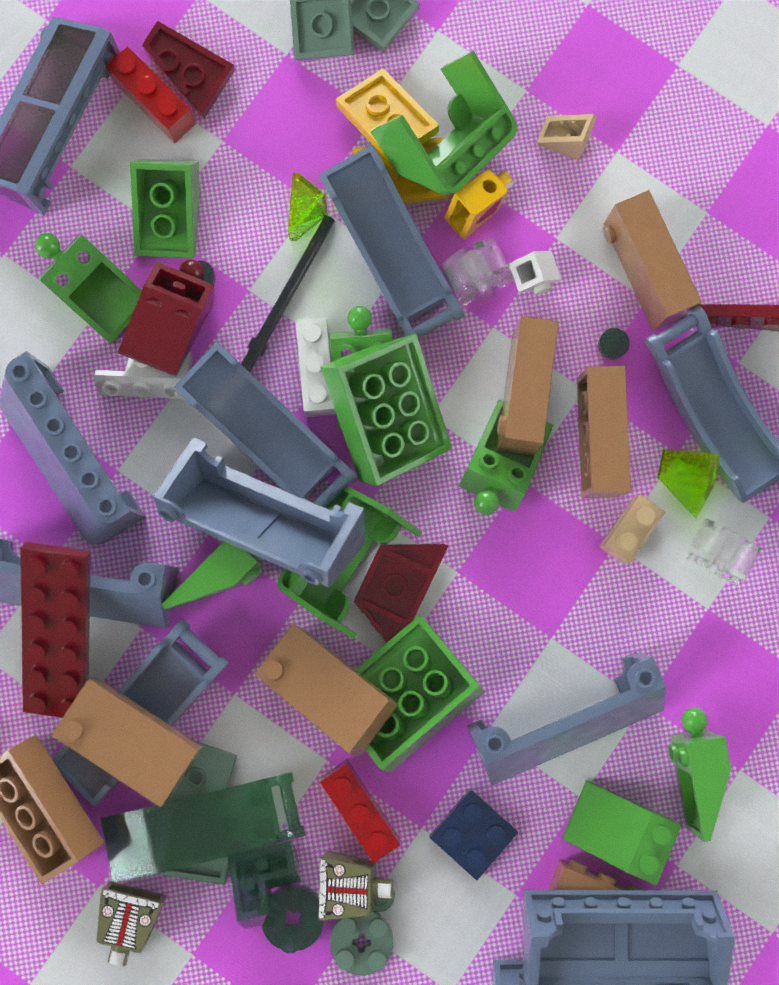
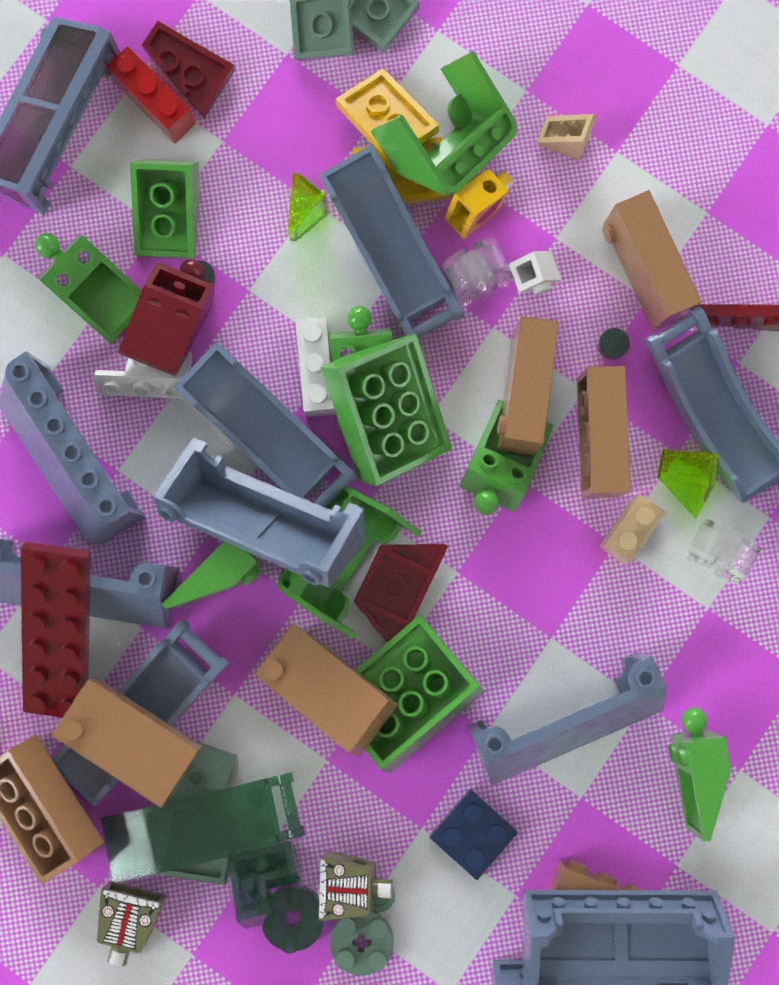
black bar [241,215,335,372] -> none
red brick [320,759,400,864] -> none
bright green slope [562,780,681,886] -> none

